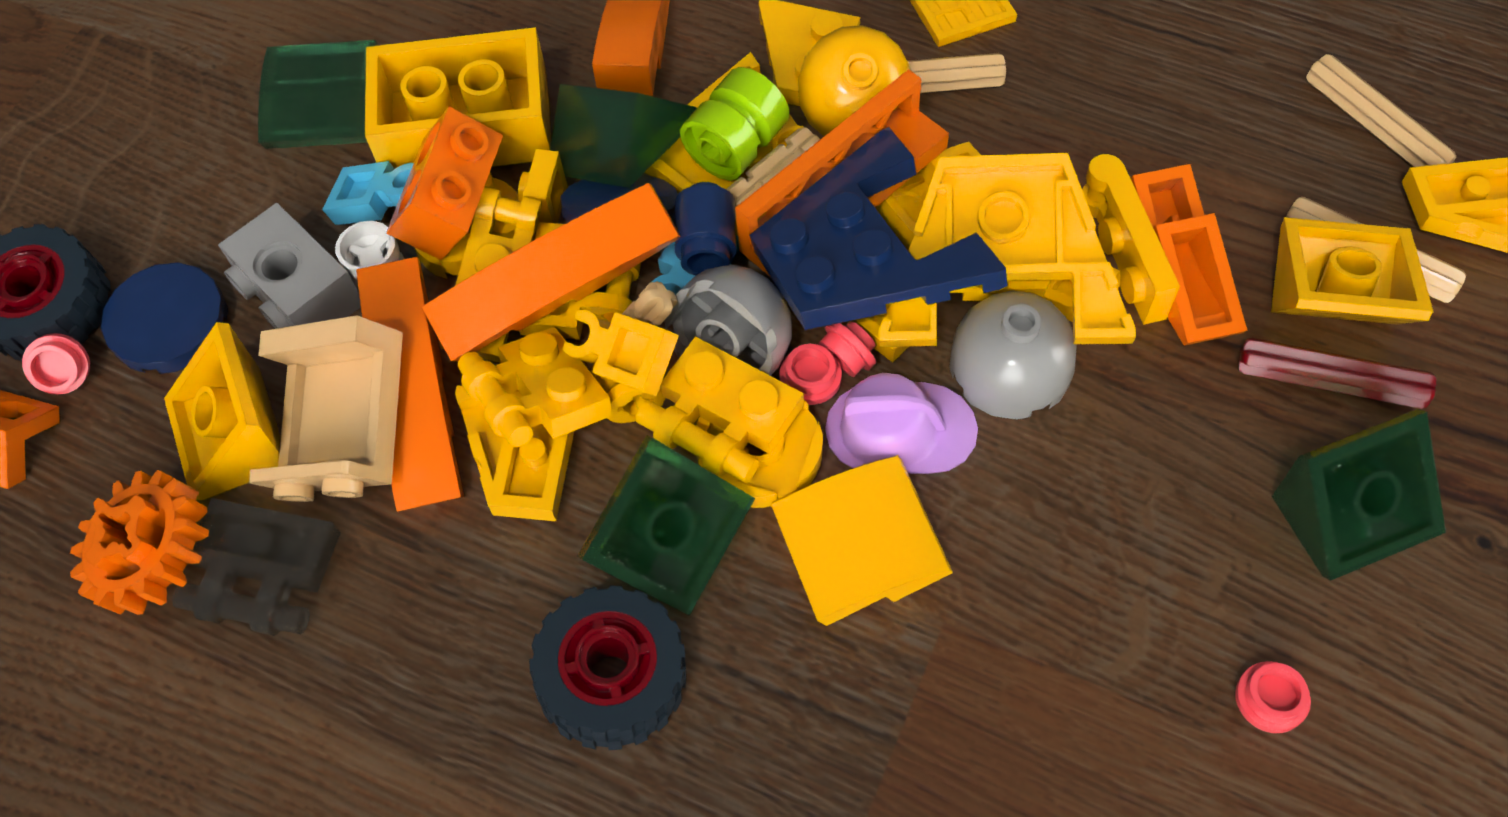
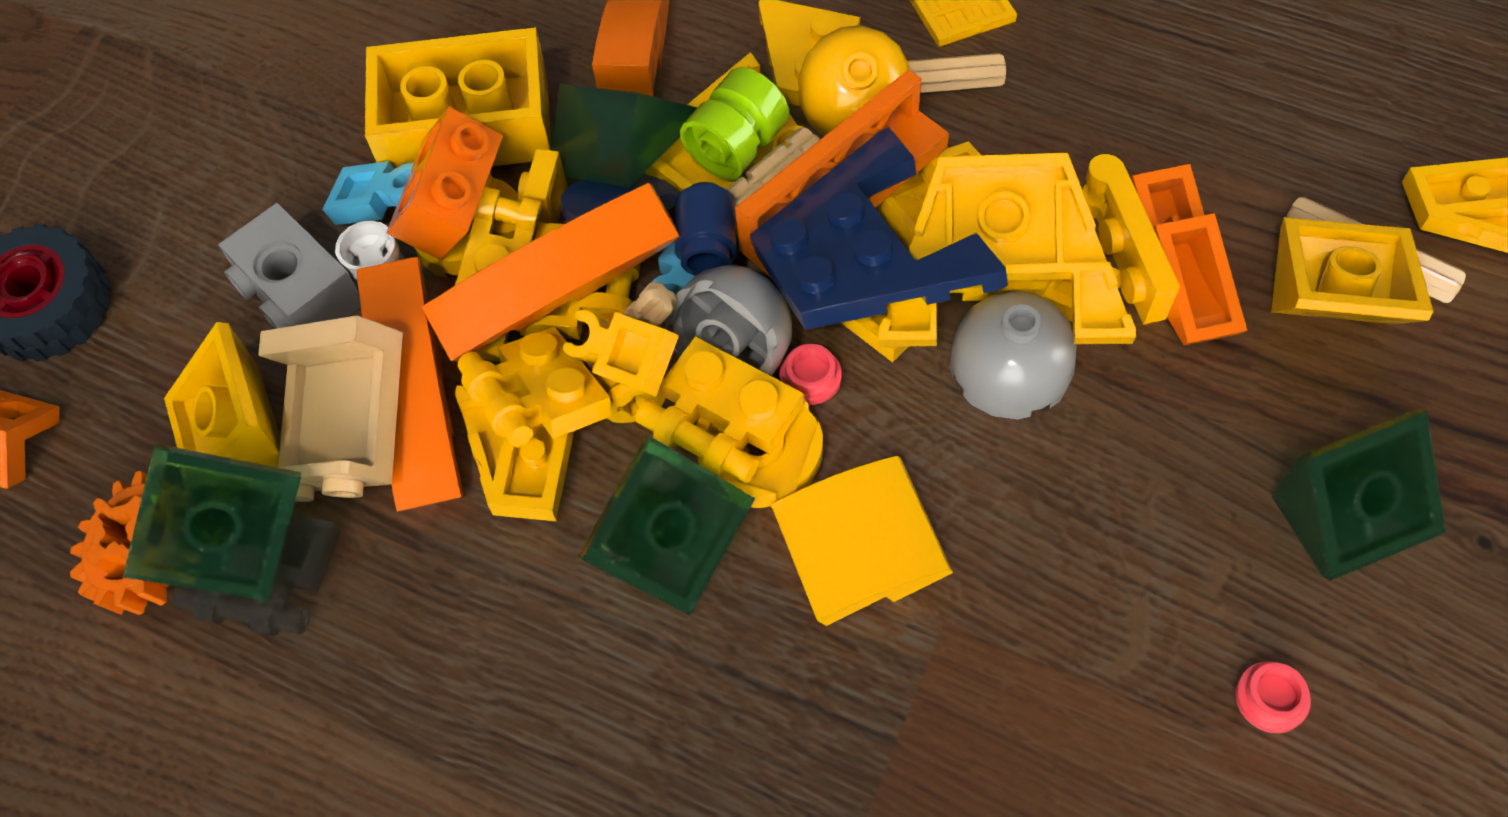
coral plate [22,333,90,395] -> none
dark blue tile [101,263,228,374] -> none
clear green slope [258,40,378,149] -> none
black wheel [529,585,686,751] -> none
coral plate [819,320,876,377] -> none
lavender piece [825,373,978,474] -> none
dark red axle [1238,338,1436,409] -> none
tan axle [1306,54,1456,167] -> none
none -> clear green slope [123,444,301,601]

